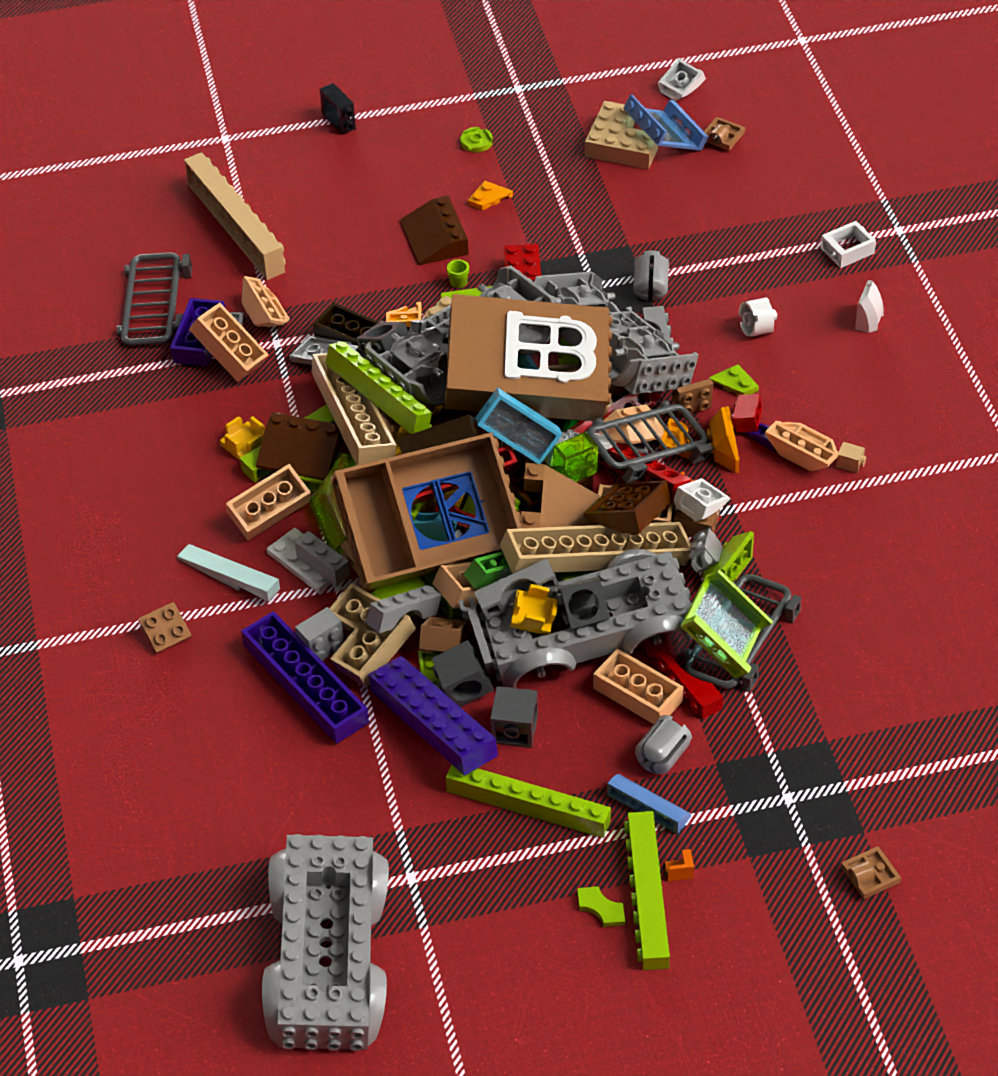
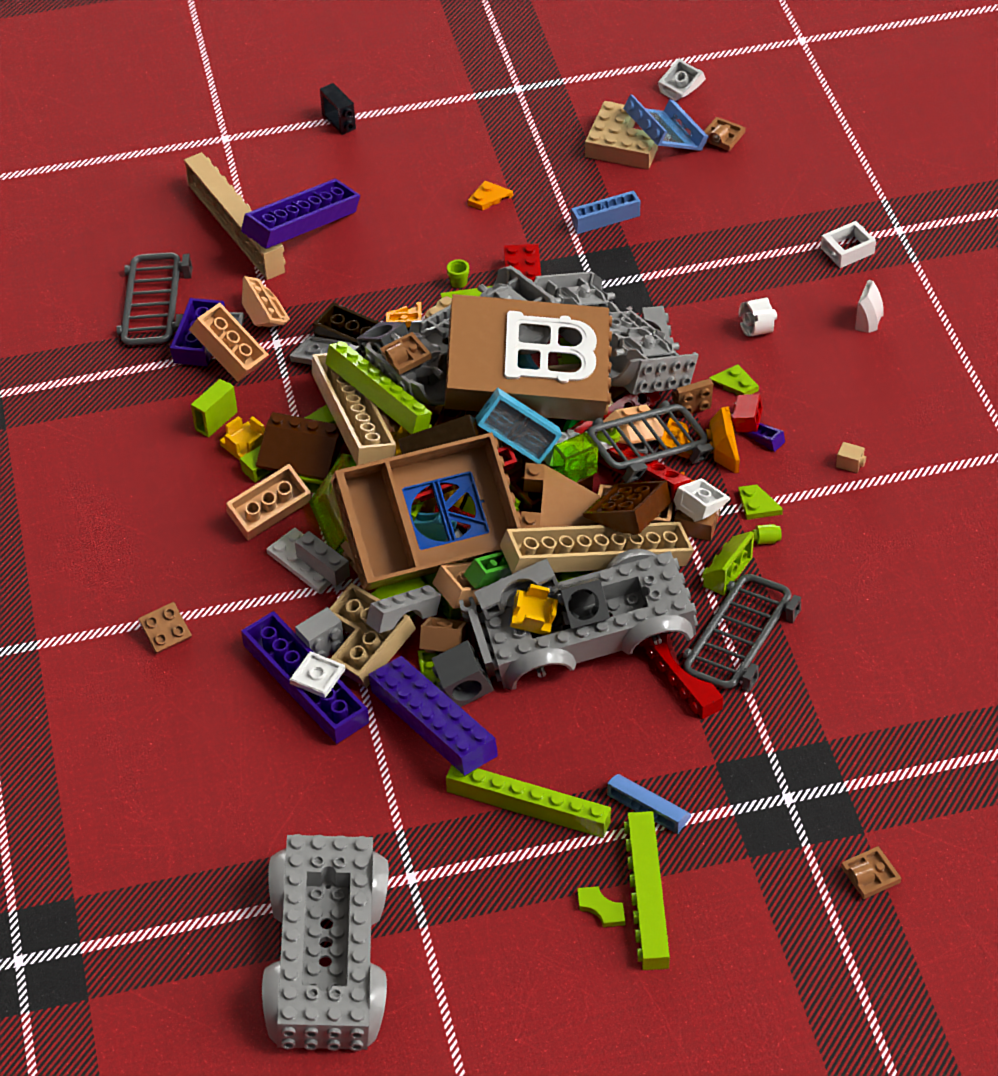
light aqua slope [177,544,280,602] -> none
reddish brown slope [400,196,469,266] -> none
lime tile [460,127,493,153] -> none
dark grey brick [490,686,538,748] -> none
light nougat brick [593,648,683,724] -> none
light grey cylinder [633,250,669,301] -> none
light grey cylinder [635,715,692,775] -> none
orange panel [665,849,694,882] -> none
panel [680,570,773,679] -> none
light grey hinge [689,527,722,572] -> none
light nougat wedge [765,421,839,472] -> none
none -> lime brick [191,379,238,437]
none -> dark purple brick [241,178,360,249]
none -> white tile [289,651,346,698]
none -> medium nougat plate [380,332,432,375]
none -> medium blue brick [571,190,641,234]
none -> lime tile [596,427,621,445]
none -> lime wing [738,484,783,520]
none -> lime brick [752,524,782,545]

